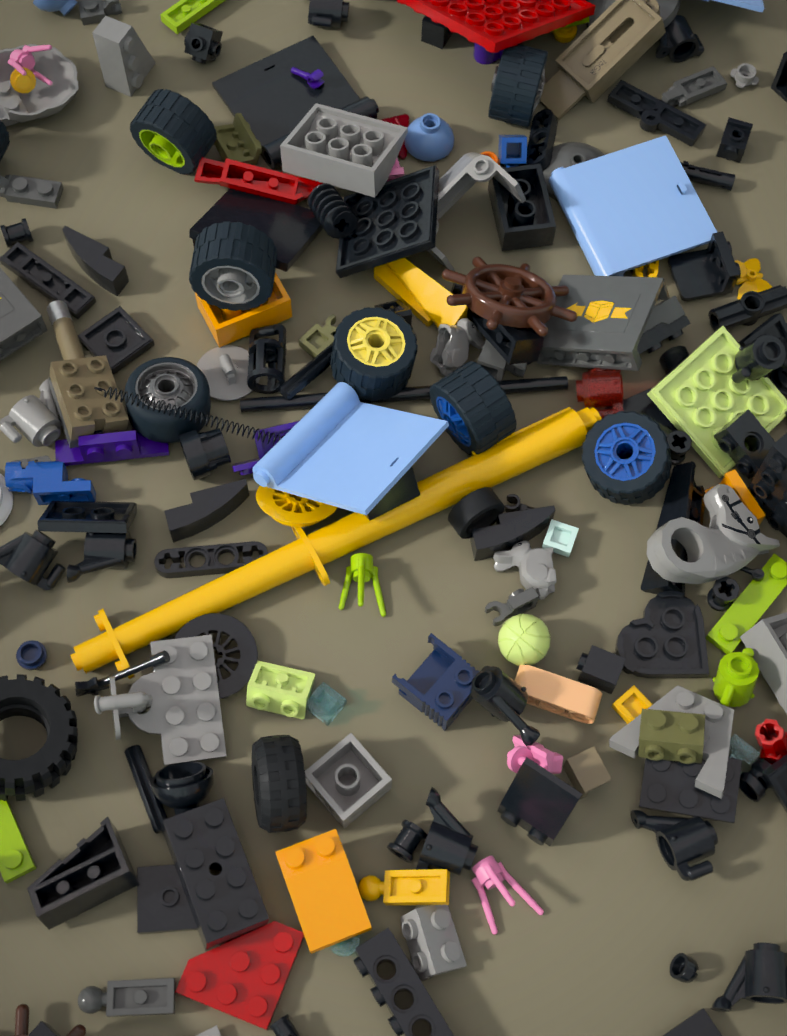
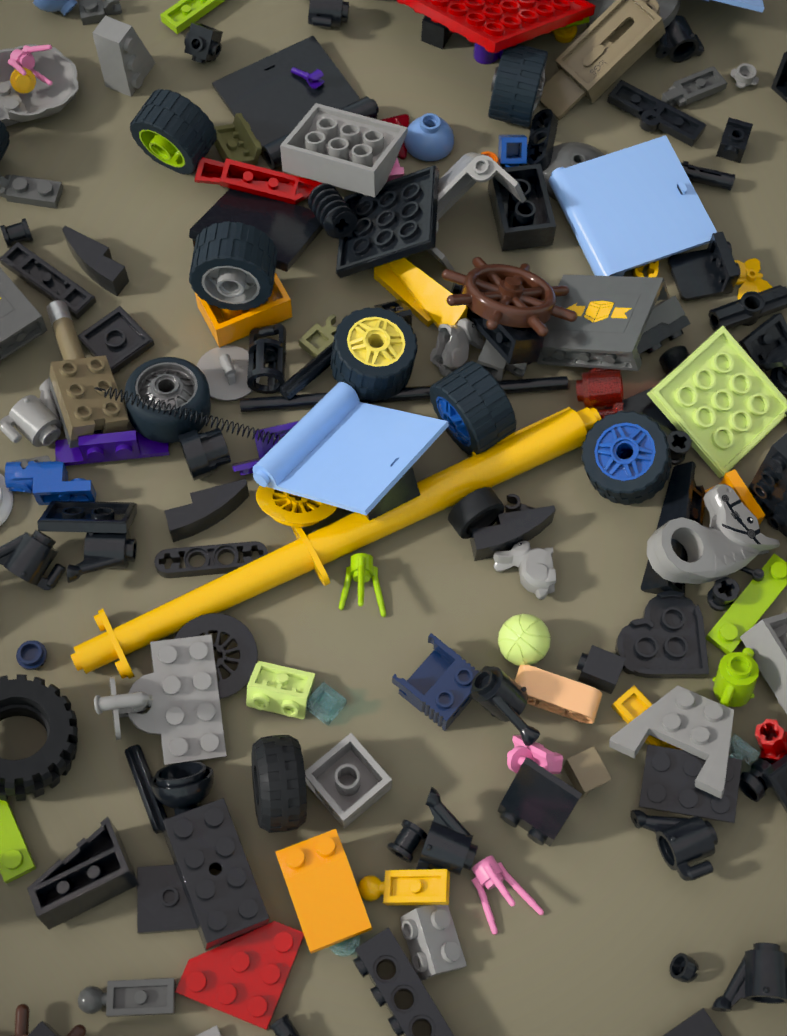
black piece [75,650,170,697] -> none
dark grey plate [485,587,539,626] -> none
light aqua plate [542,519,579,557] -> none
olive bracket [638,709,705,764] -> none
black brick [714,409,775,479] -> none
black piece [731,335,786,383] -> none

